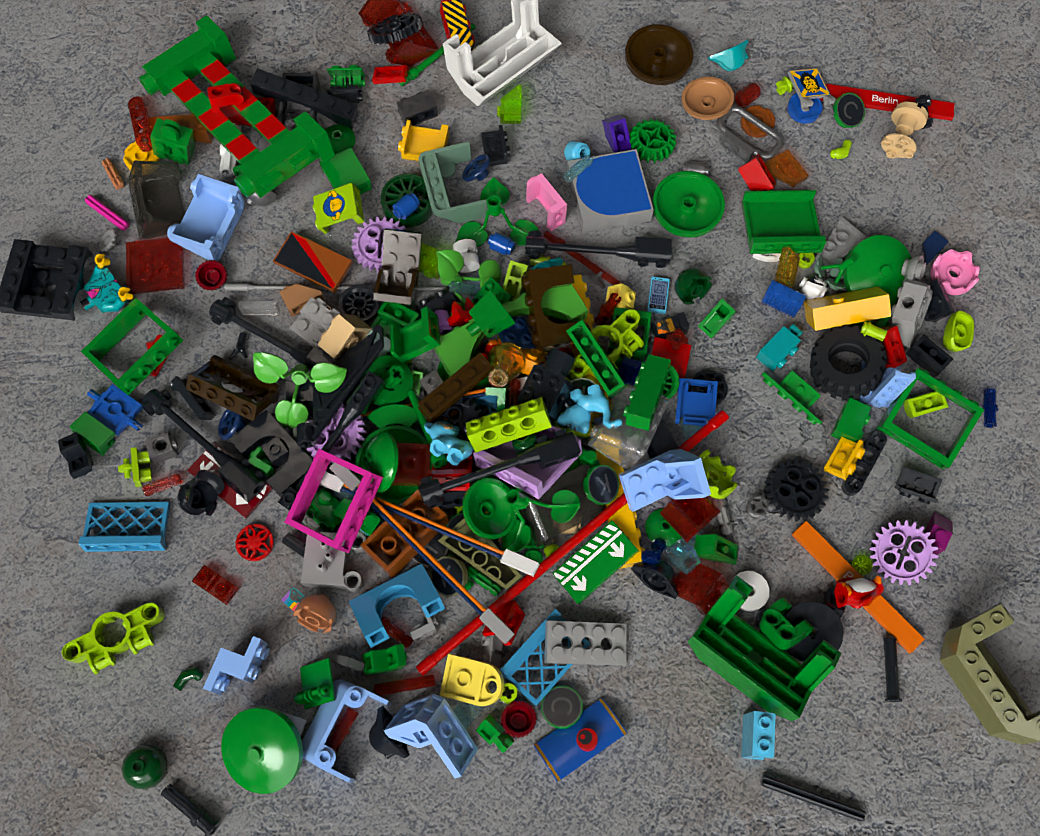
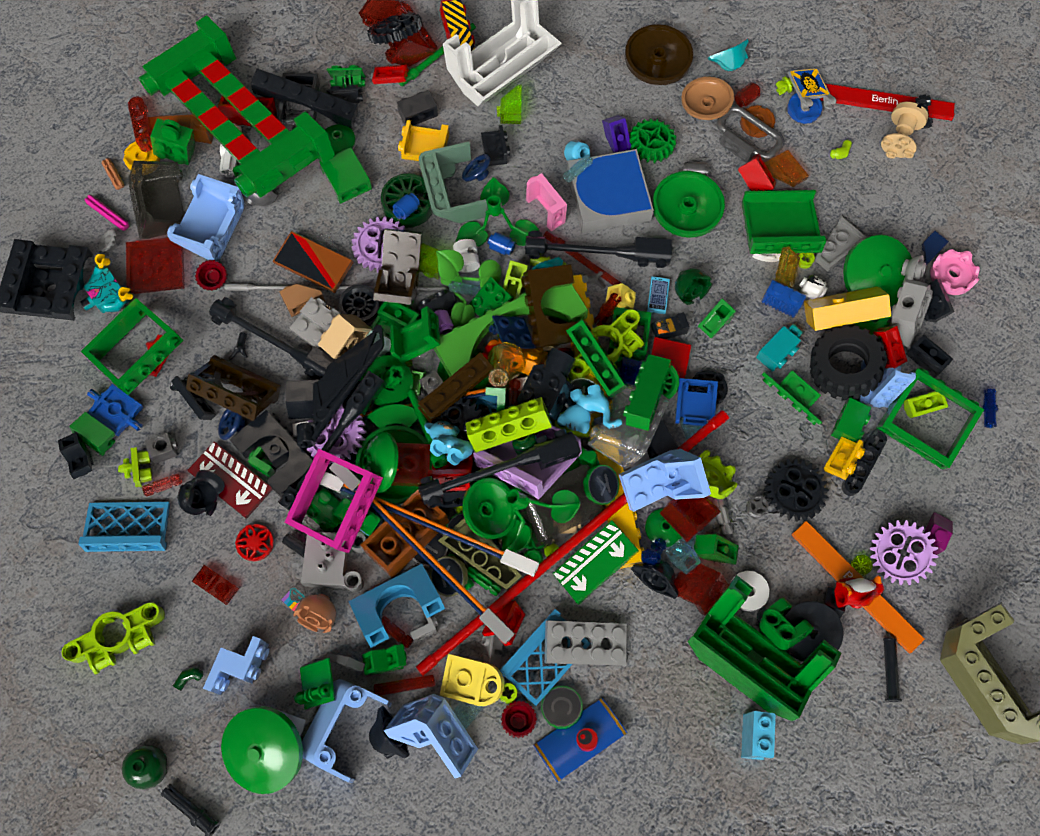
black bar [141,389,265,503] -> none
red leg [207,83,244,112] -> none
clear tile [238,301,280,315] -> none
bright green plant [253,352,347,429] -> none
lime panel [313,183,365,235] -> none
clear red pin [326,707,359,752] -> none
red tile [447,297,475,326] -> none
green torso [466,290,515,338] -> none
green plate [475,714,514,753] -> none
clear red plate [666,328,688,351] -> none
black axle [761,775,866,822] -> none
plant [814,255,856,290] -> none
black tile [833,93,865,128] -> none
lime pin [860,321,887,341] -> none
black bracket [895,466,942,504] -> none
lime piece [943,311,974,352] -> none

